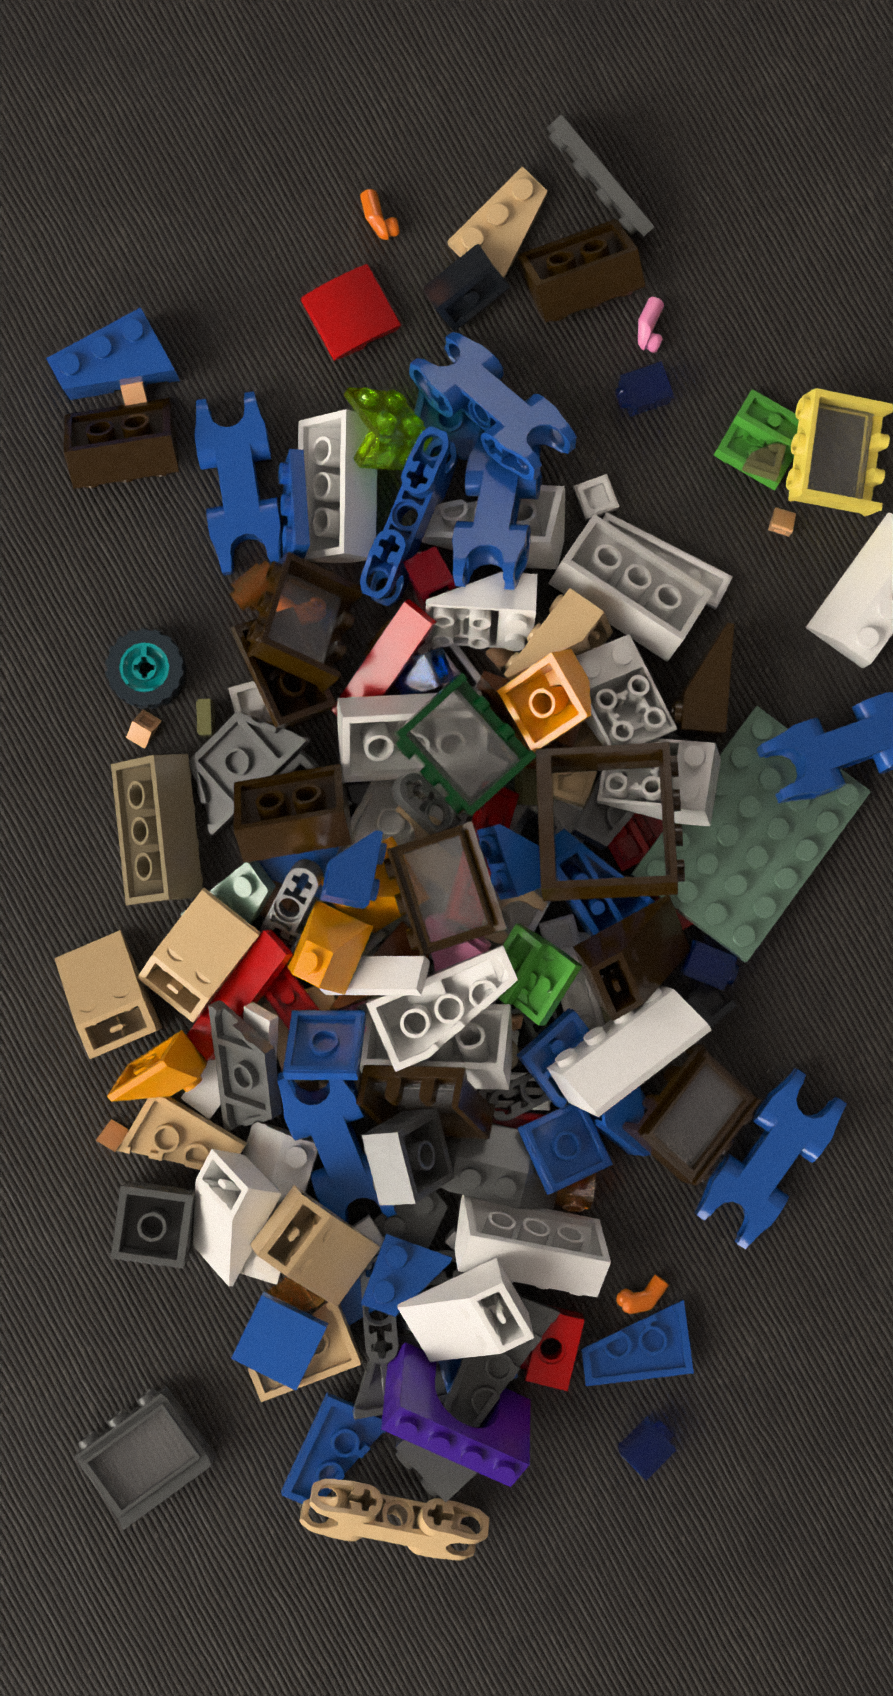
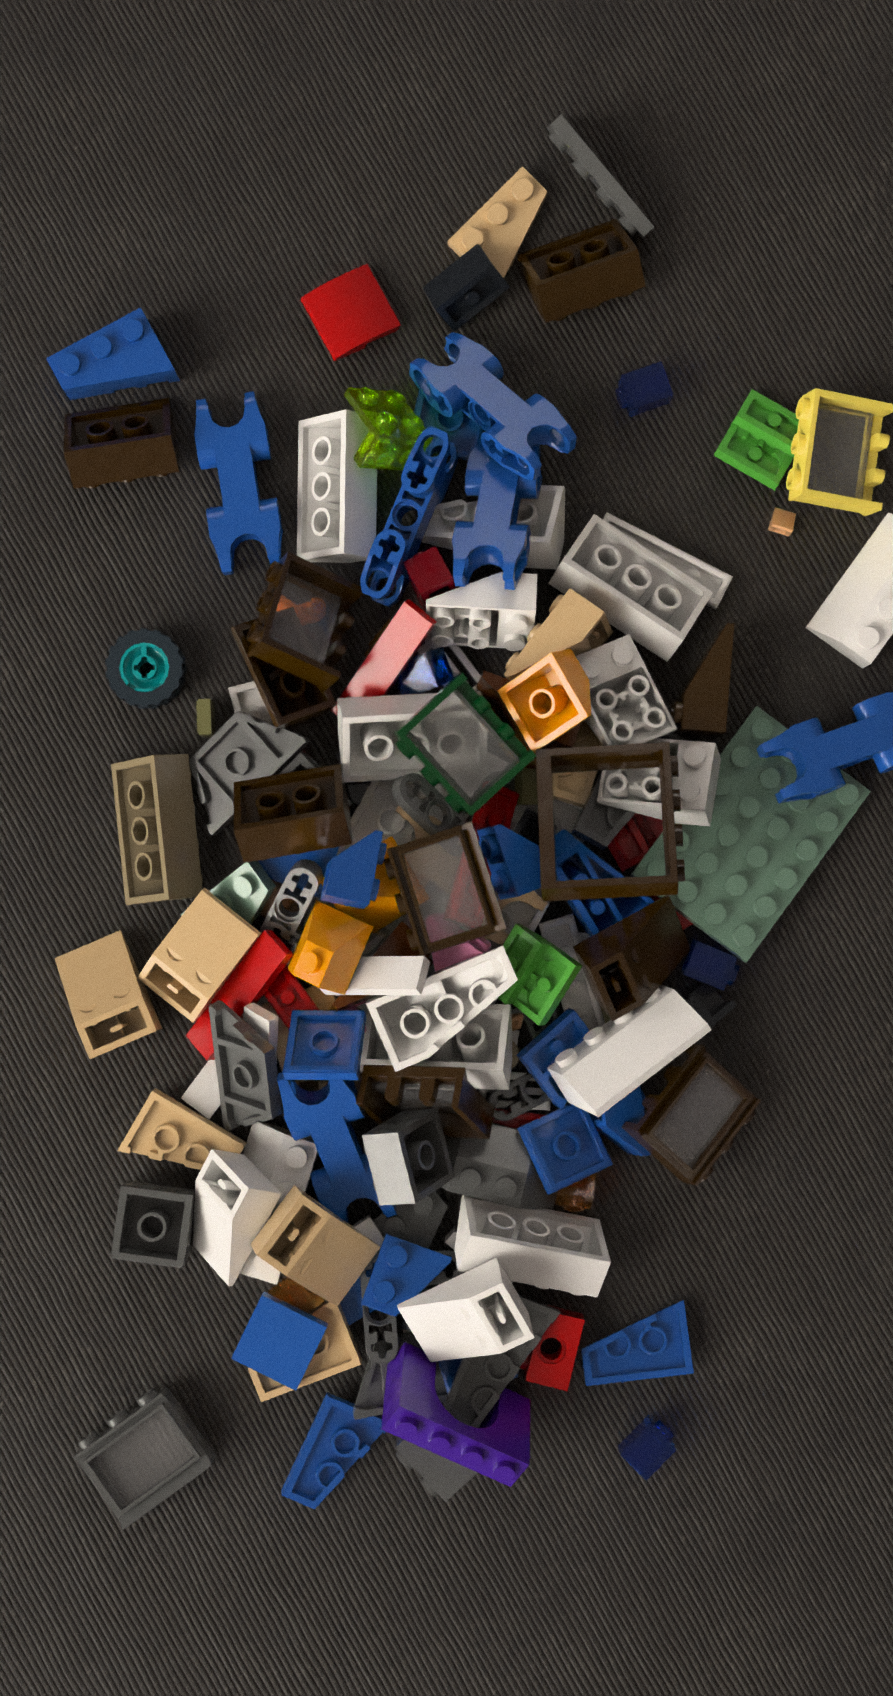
light nougat piece [96,1119,129,1152] -> none
light orange slope [107,1030,208,1102] -> none
light nougat piece [120,382,147,406] -> none
light nougat piece [126,710,162,749] -> none
clear orange brick [230,560,270,612] -> none
blue wing [278,449,310,559] -> none
tan piece [299,1479,490,1560] -> none
orange arm [360,189,400,240] -> none
light nougat piece [486,648,514,670] -> none
white tile [573,474,619,521] -> none
orange arm [616,1274,669,1314] -> none
bright pink arm [638,297,664,353] -> none
blue piece [694,1068,847,1249] -> none
olive tile [742,443,786,481] -> none

